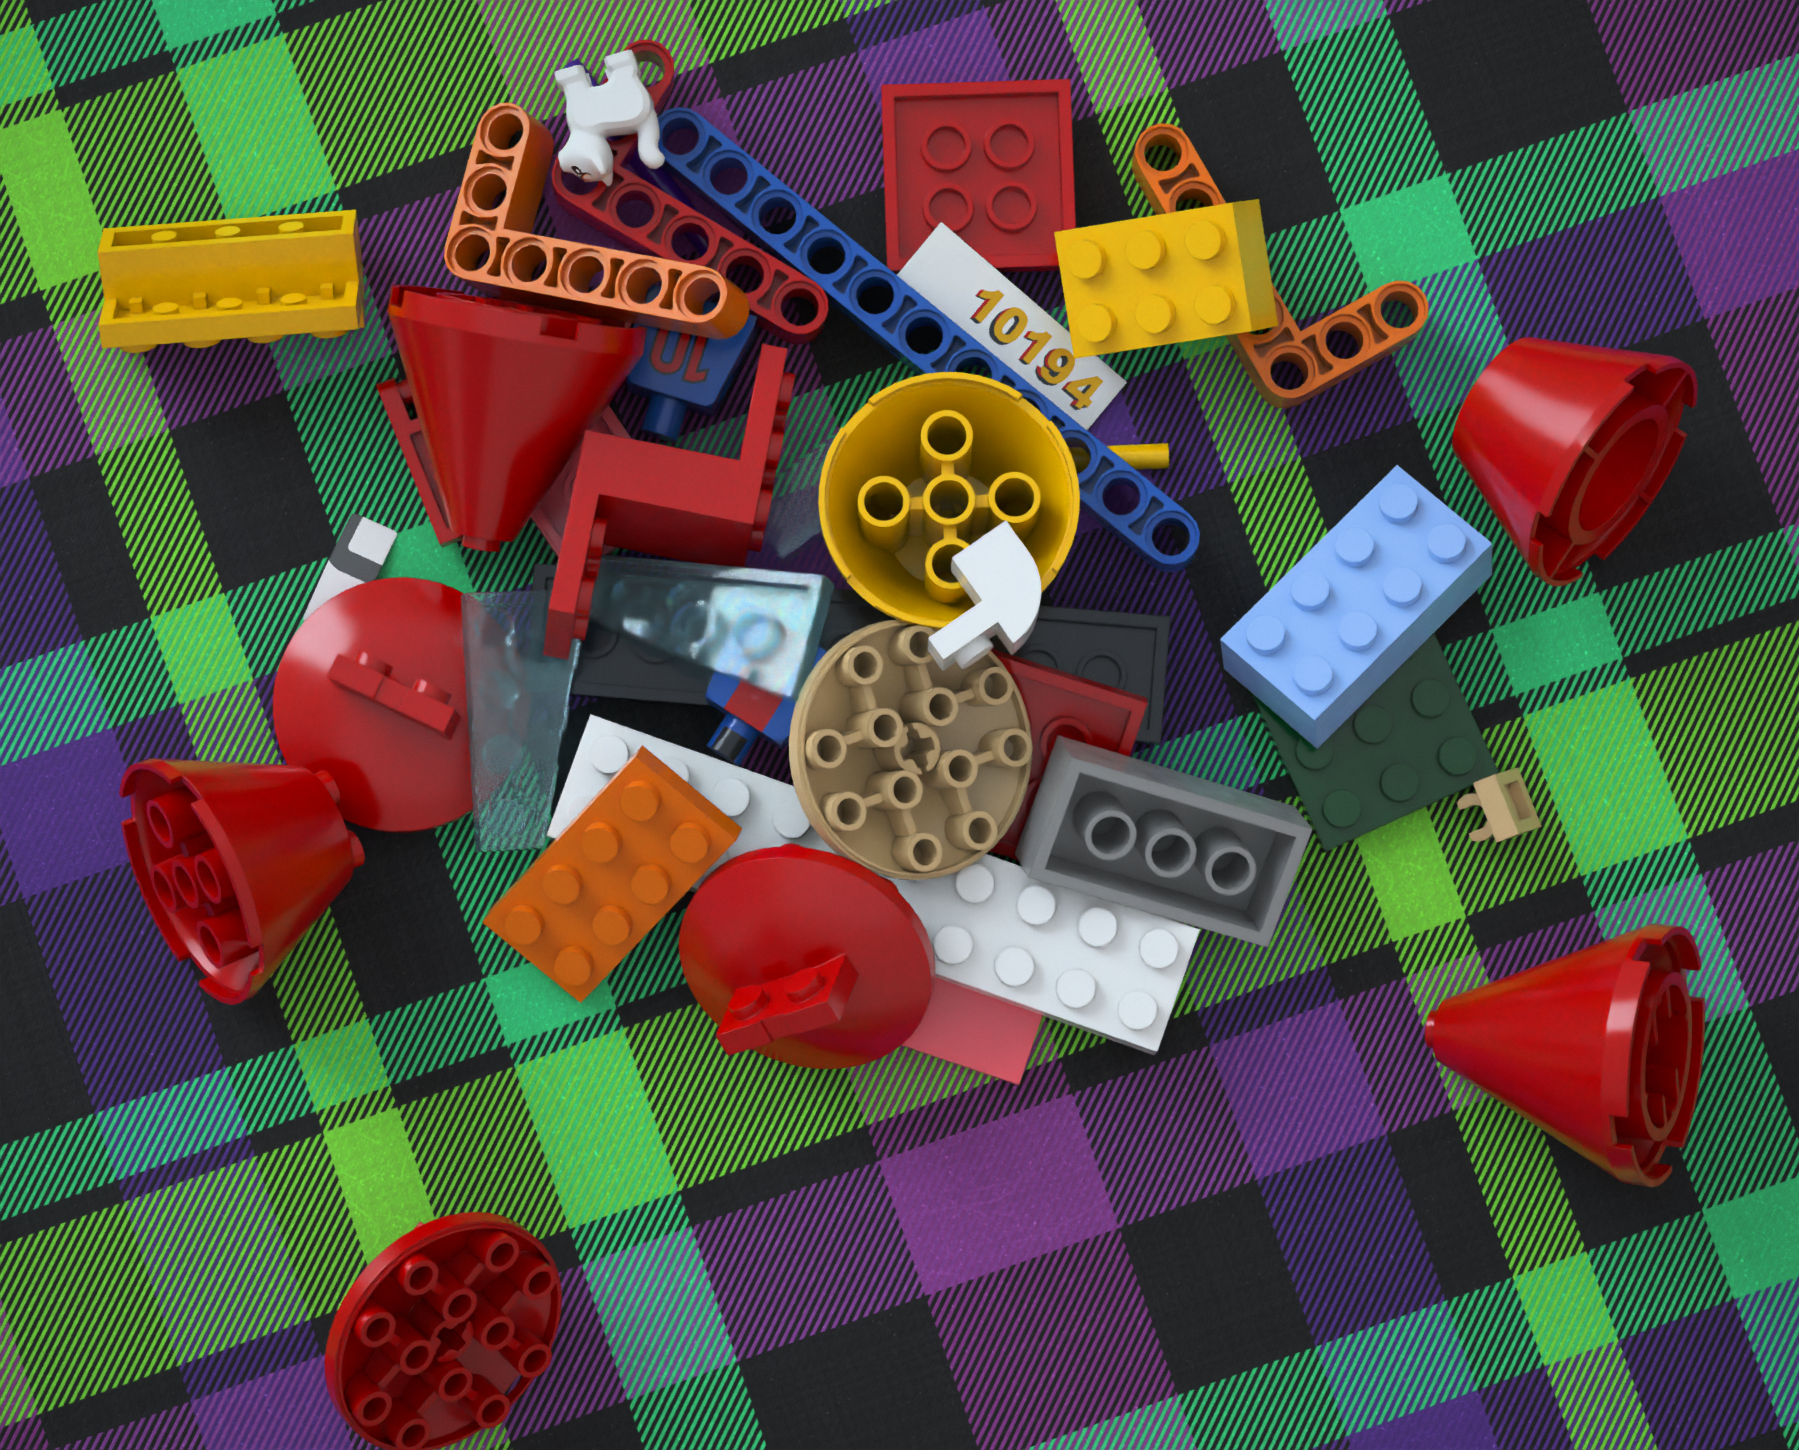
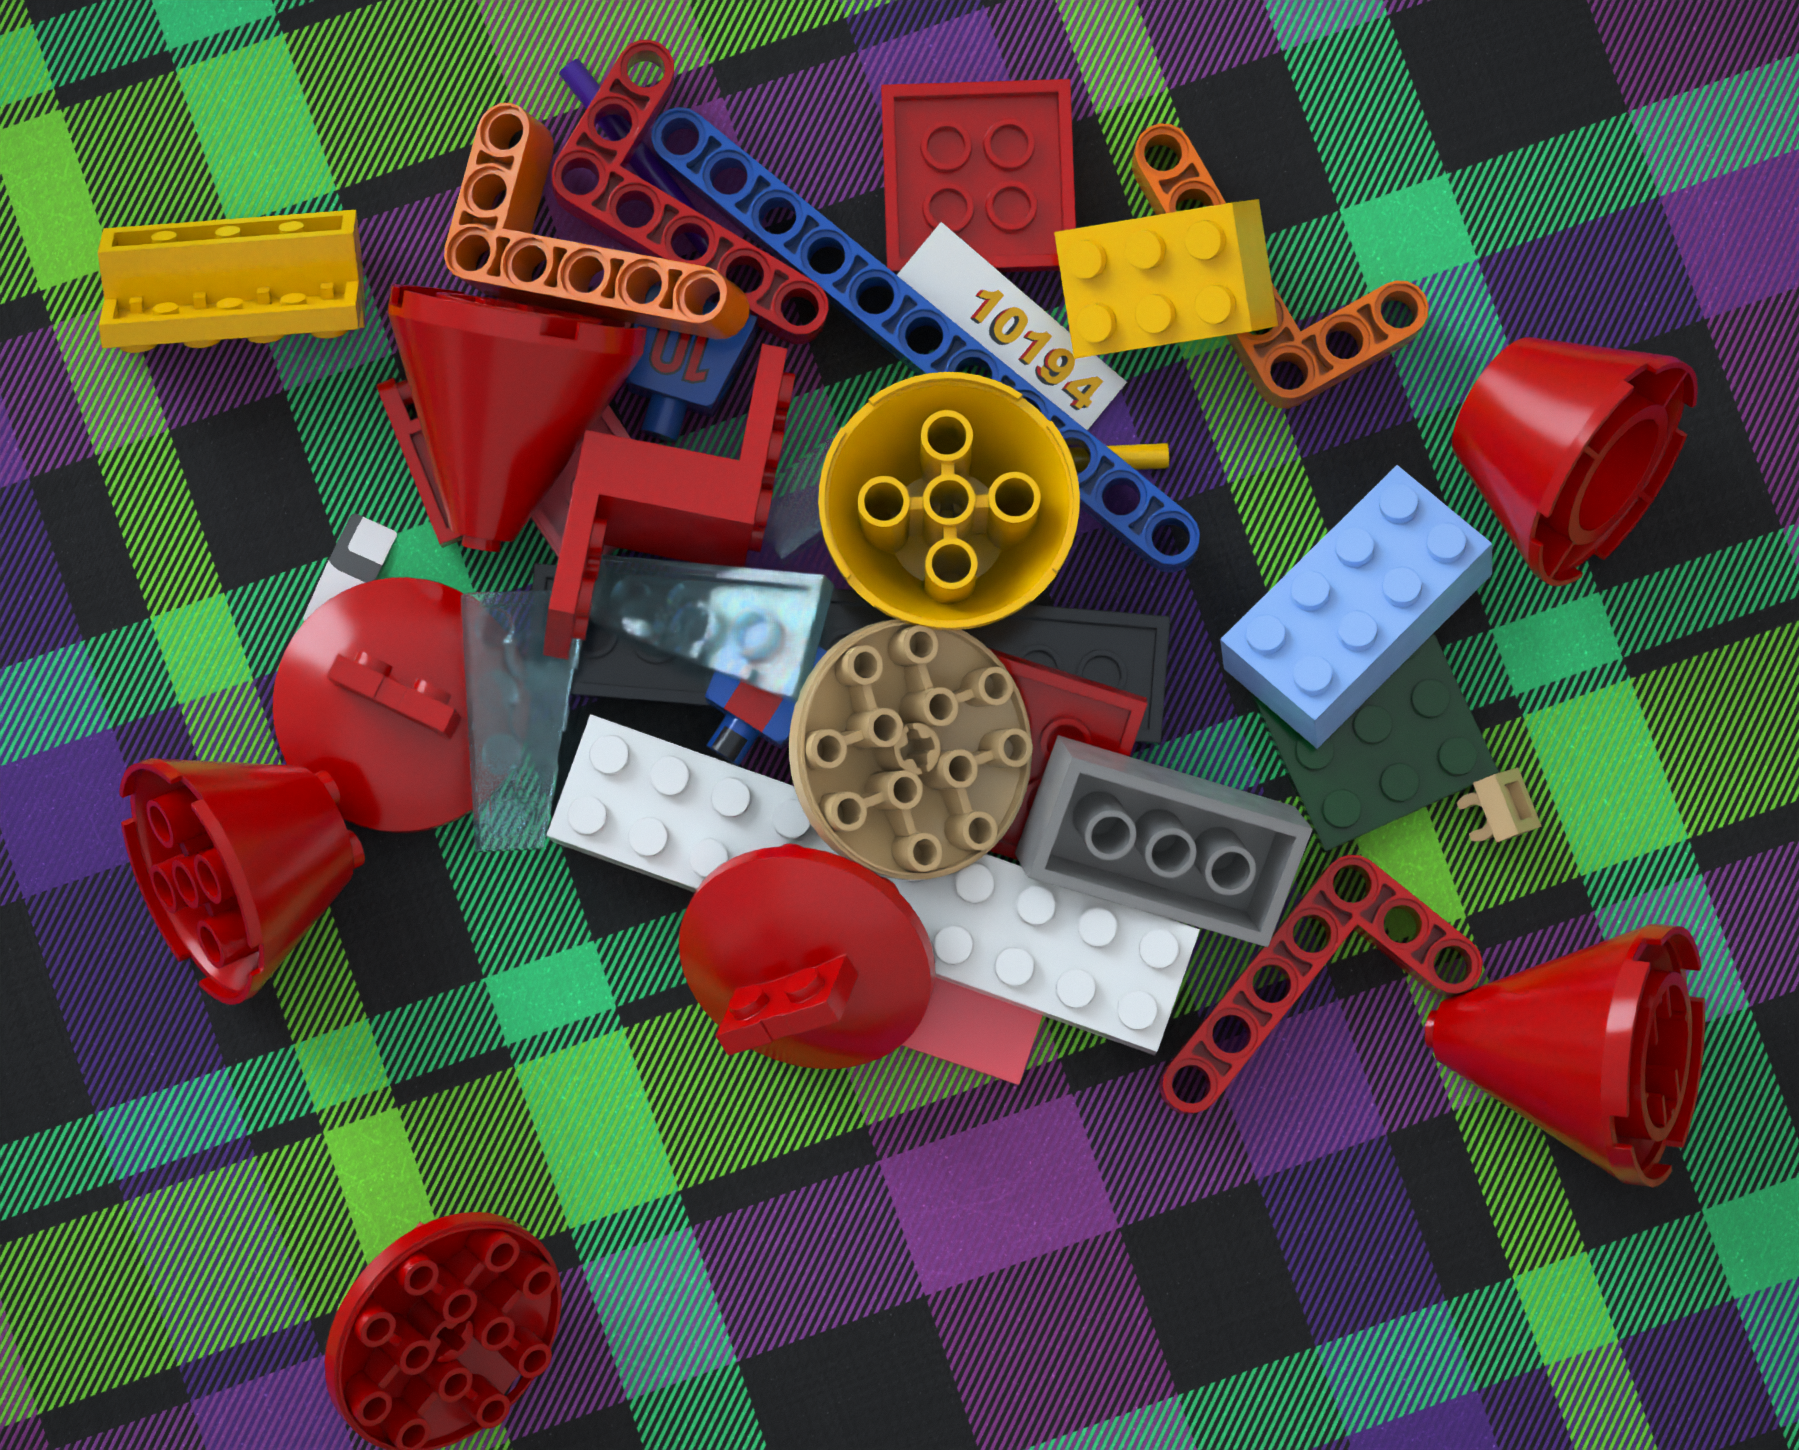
orange plate [482,745,742,1003] -> none
white animal [554,50,665,186] -> none
white brick [927,521,1041,671] -> none
none -> red beam [1159,854,1483,1114]

